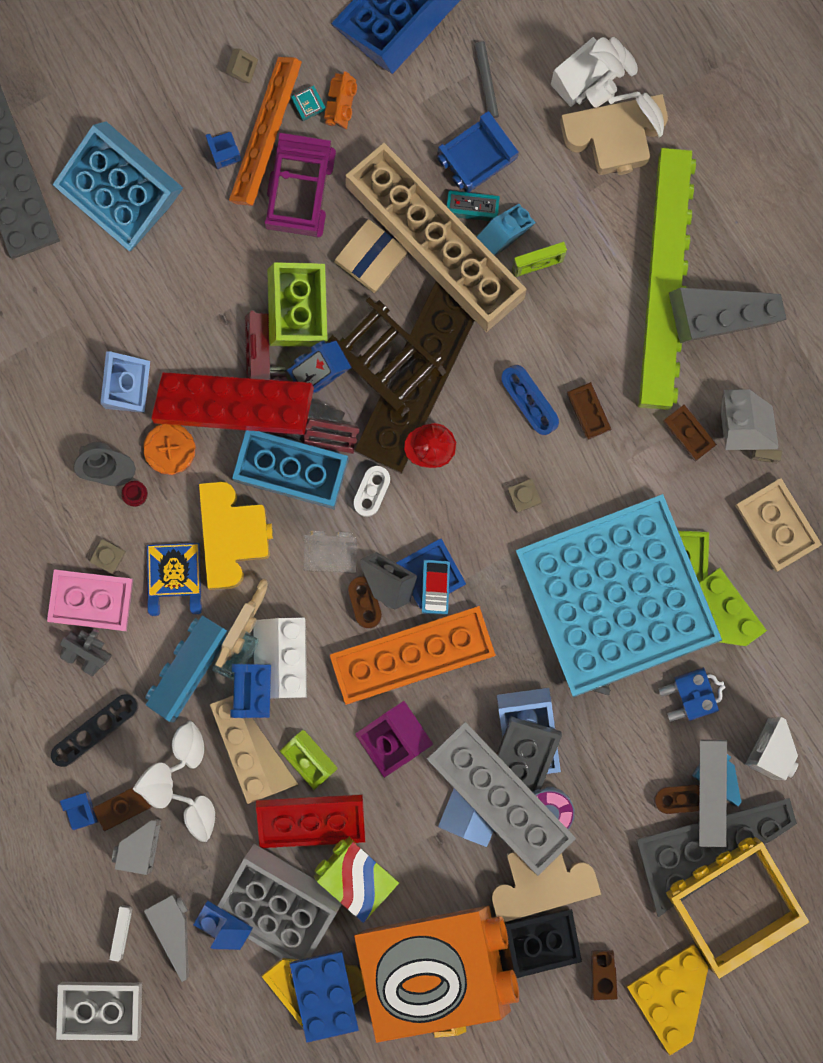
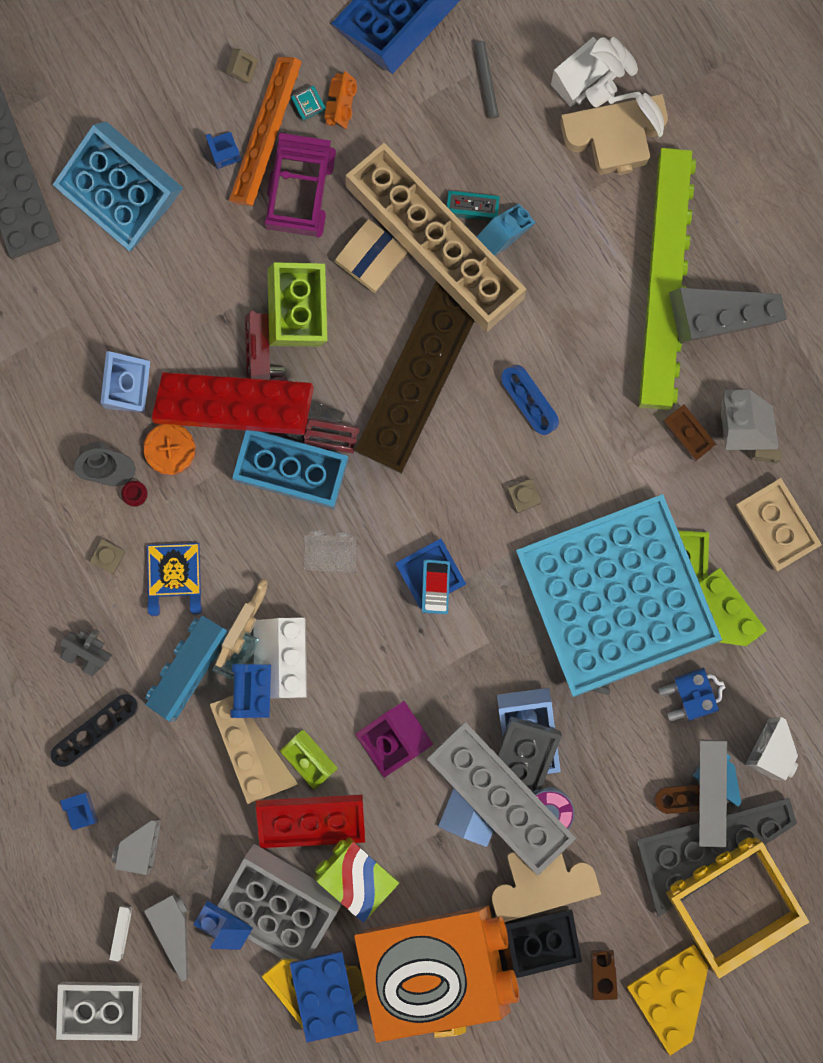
bright pink plate [47,570,133,631] -> none
reddish brown plate [93,787,152,832] -> none
white plant [133,721,215,842] -> none
yellow brick [199,482,273,590] -> none
brick [287,341,351,394] -> none
dark brown fence [326,297,446,417] -> none
orange plate [330,606,496,705] -> none
reddish brown plate [348,577,382,629] -> none
white plate [354,466,390,517] -> none
dark grey slope [360,552,417,610] -> none
red piece [404,423,456,468] -> none
blue panel [437,111,519,193] -> none
lime tile [512,242,567,277] -> none
reddish brown plate [567,382,612,441] -> none

